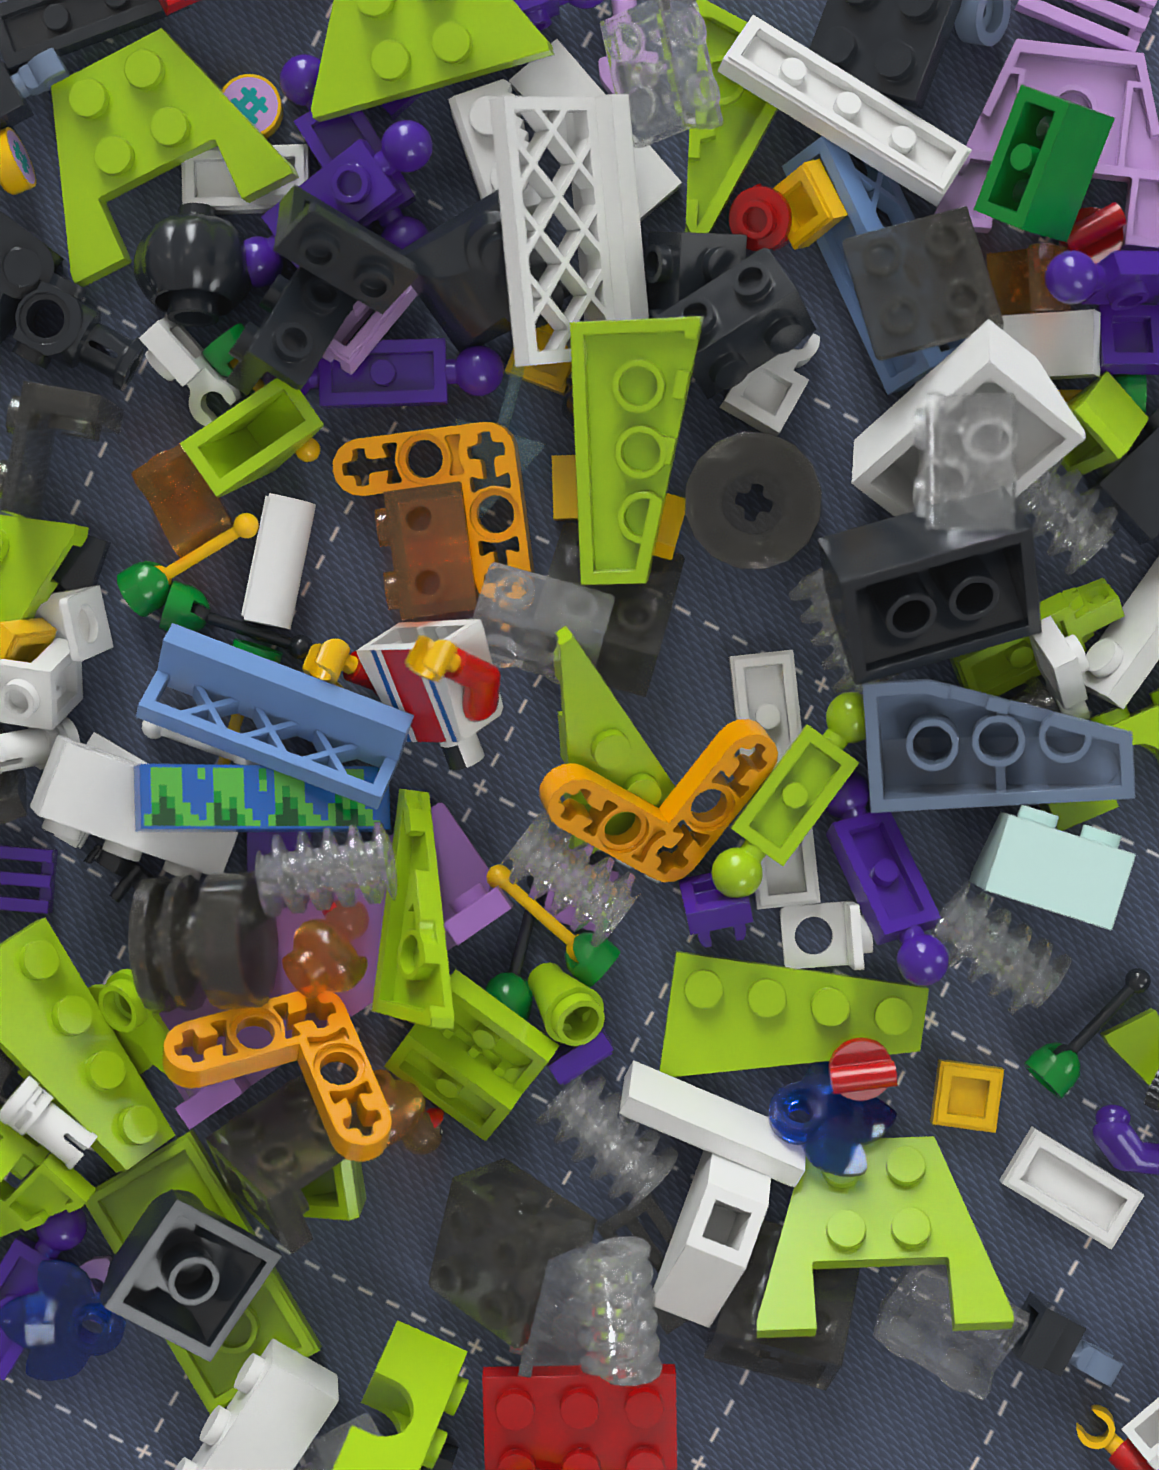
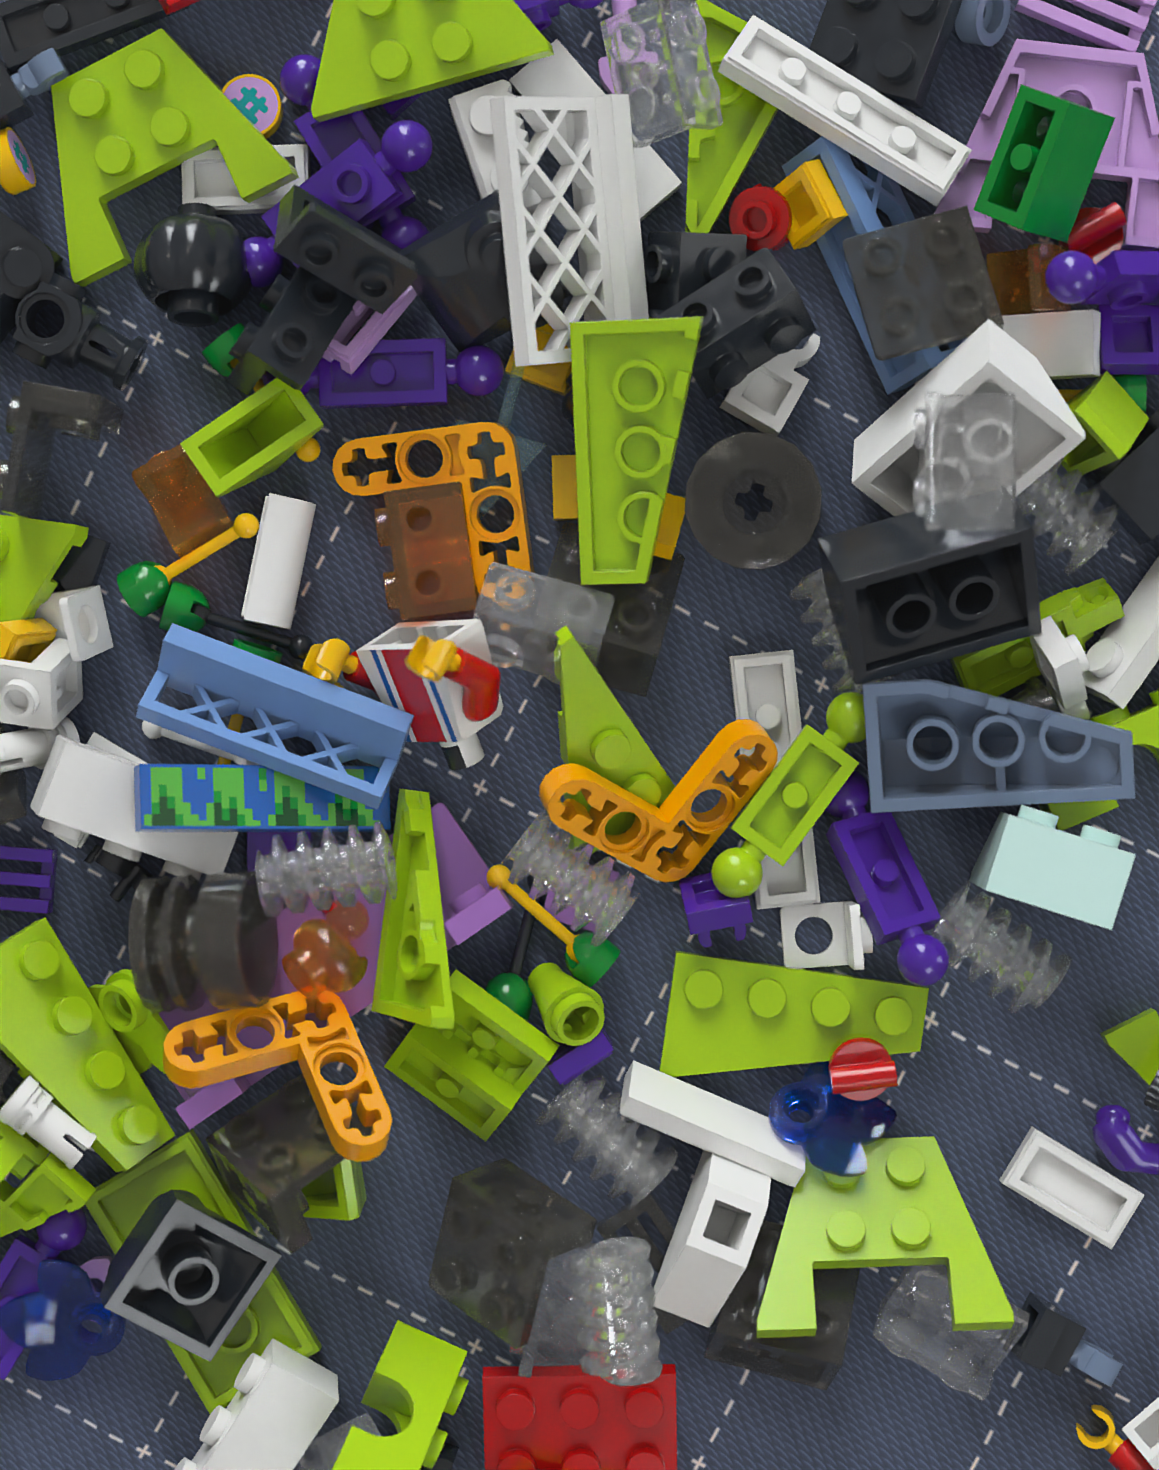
white plate [139,316,241,426] -> none
clear orange animal [349,1069,444,1155] -> none
yellow tile [930,1059,1004,1133] -> none
hinge [1023,968,1151,1099] -> none

